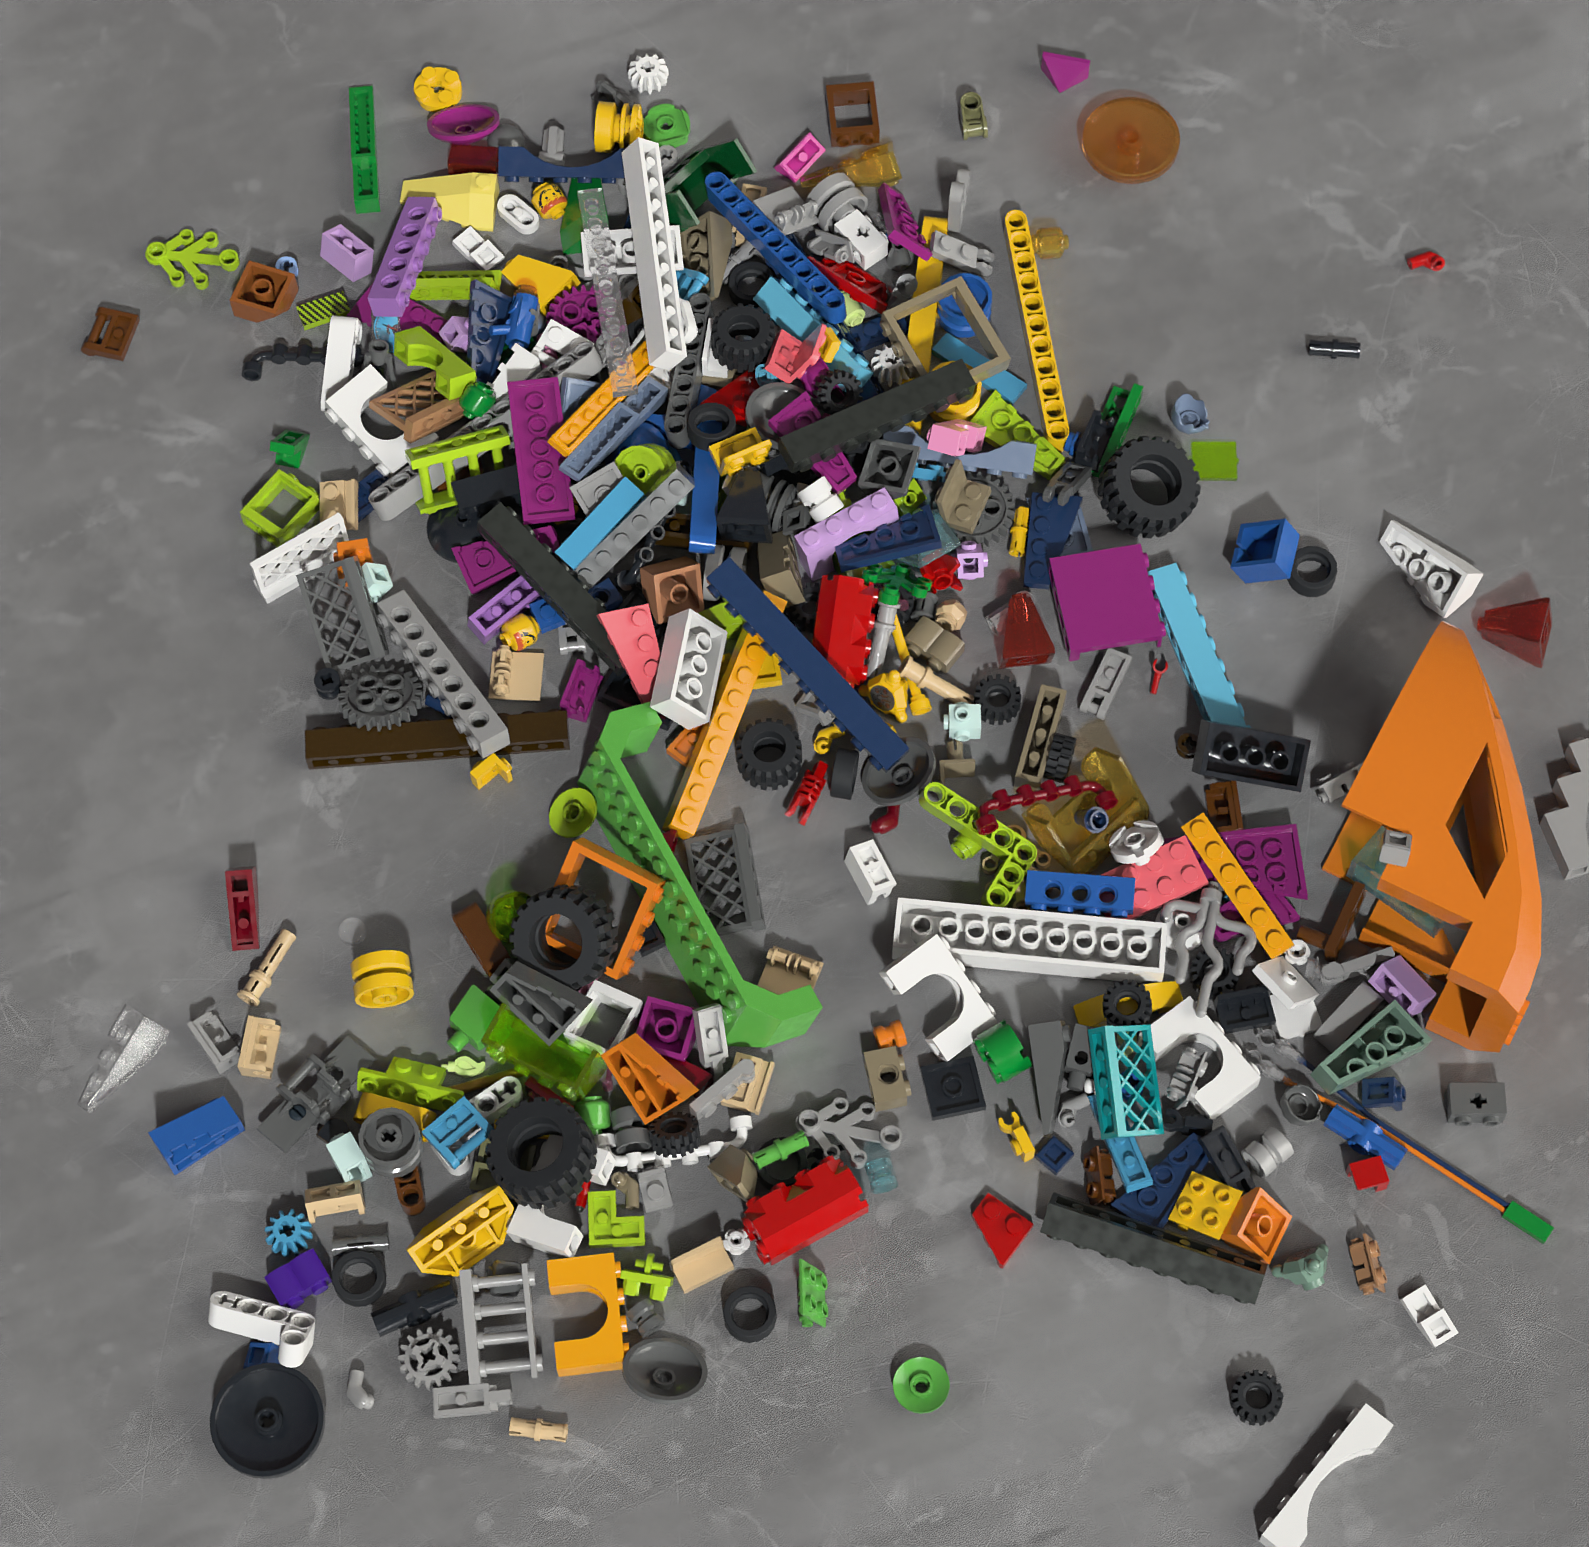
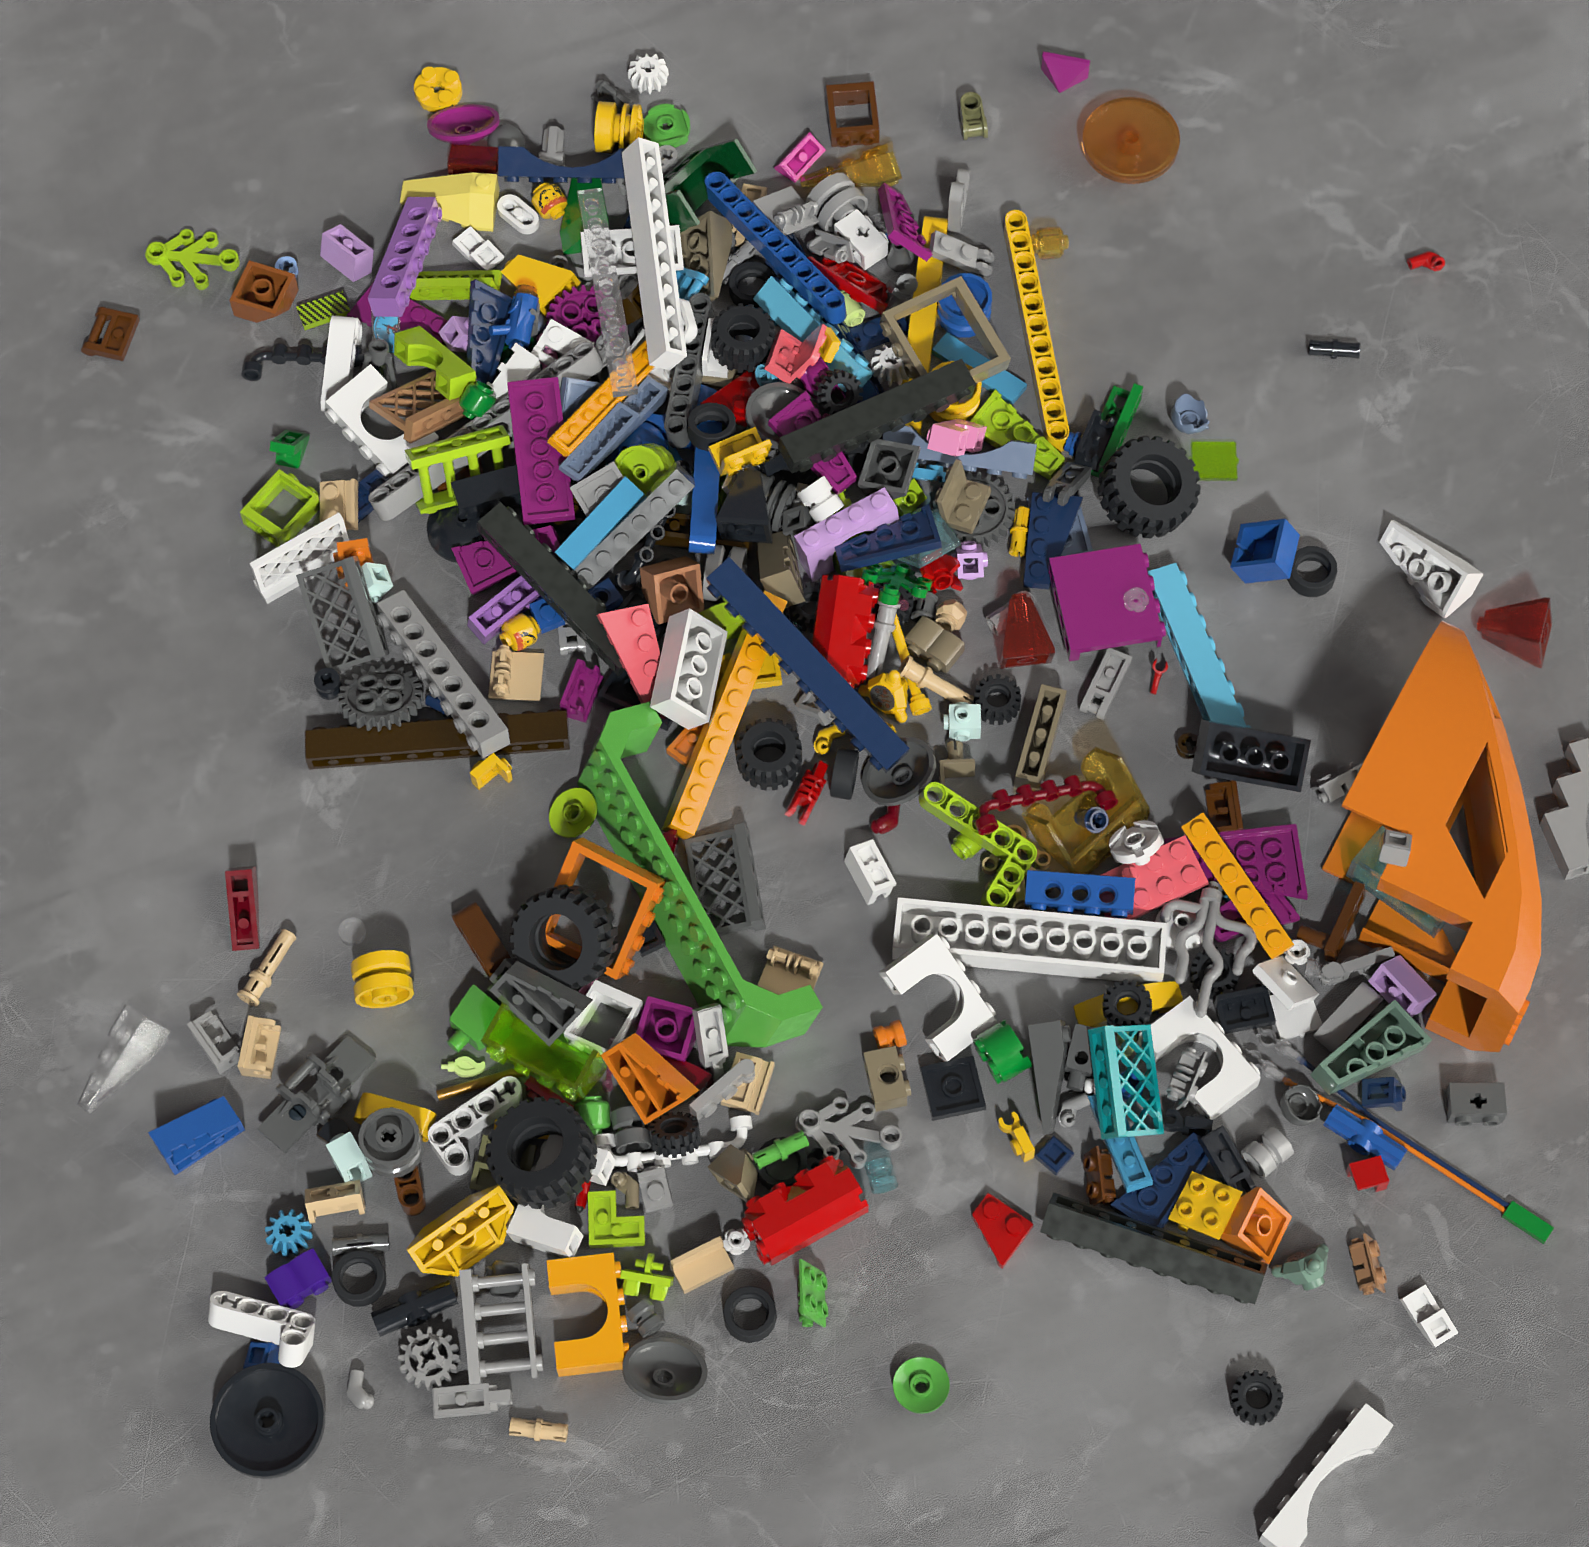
green slope [349,86,381,214] -> none
lime bracket [357,1056,464,1112] -> none
dark azure plate [422,1096,494,1170] -> none
clear neon green cylinder [485,890,531,944] -> none
black tyre [1044,733,1077,784] -> none
none -> clear plate [1123,587,1149,613]

